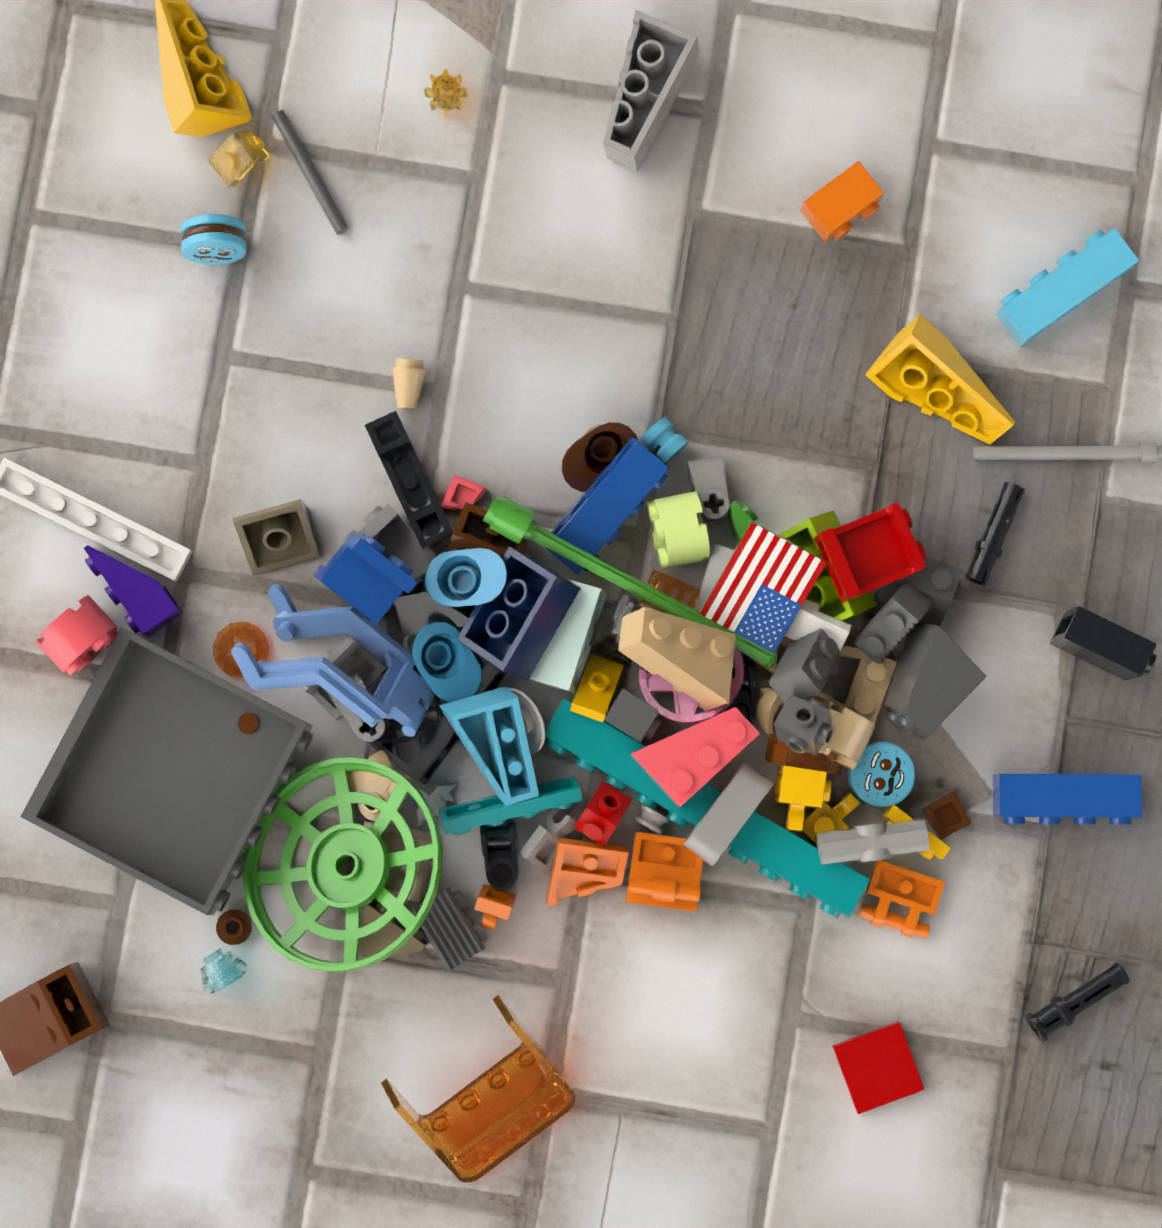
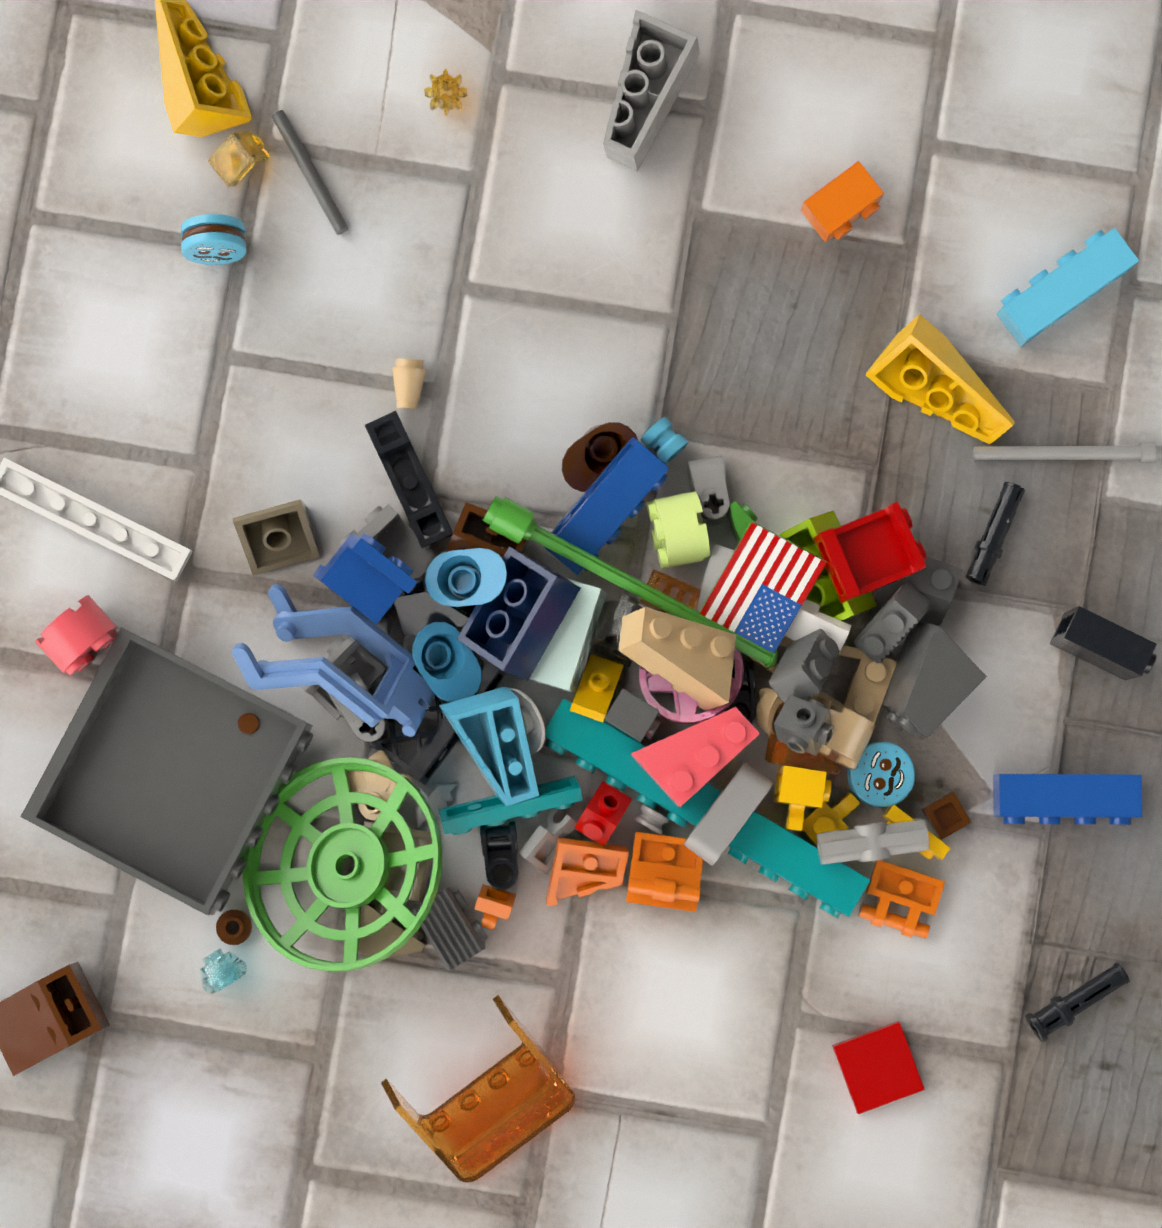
dark purple slope [84,545,183,637] -> none
clear orange gear [212,621,269,678] -> none
coral tile [441,475,487,511] -> none

